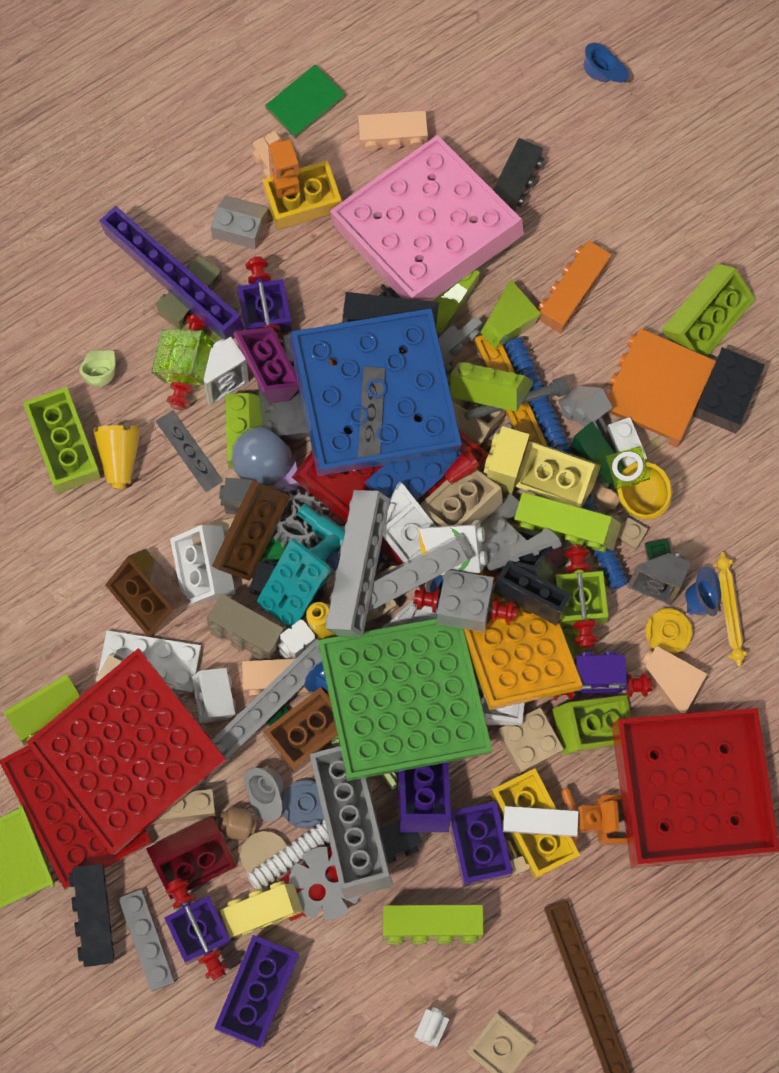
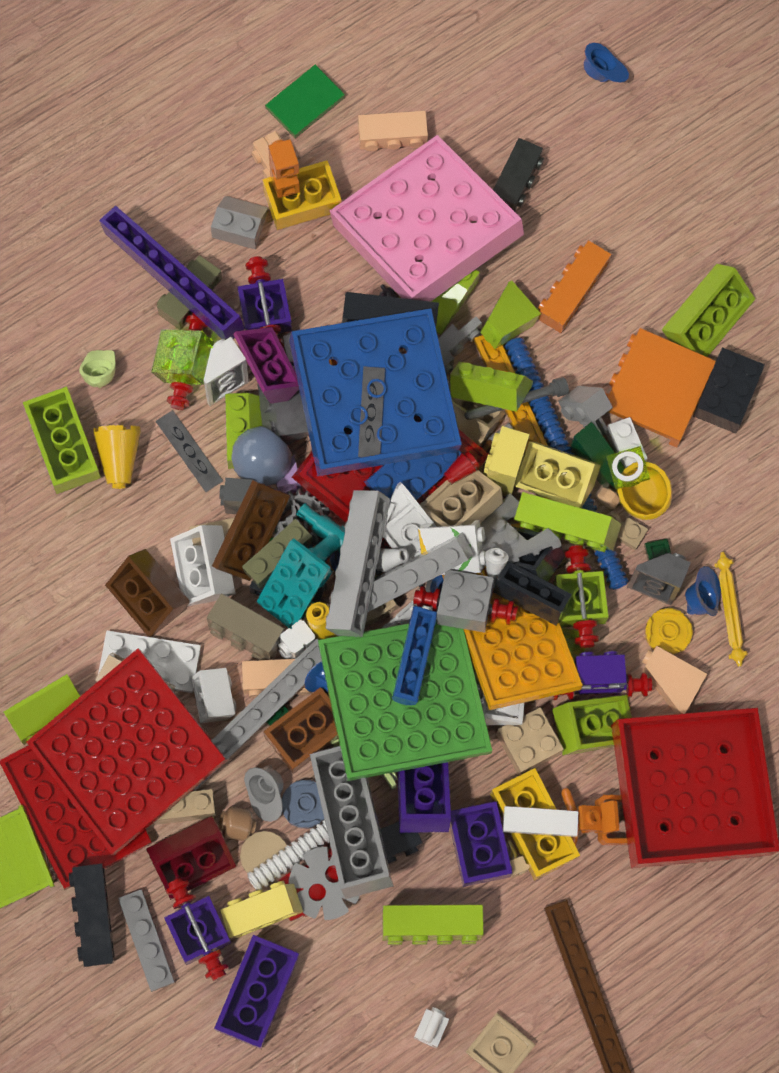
none -> olive arch [242,519,313,589]
none -> white cone [376,548,409,572]
none -> blue brick [392,606,437,705]
none -> white cone [485,548,509,587]

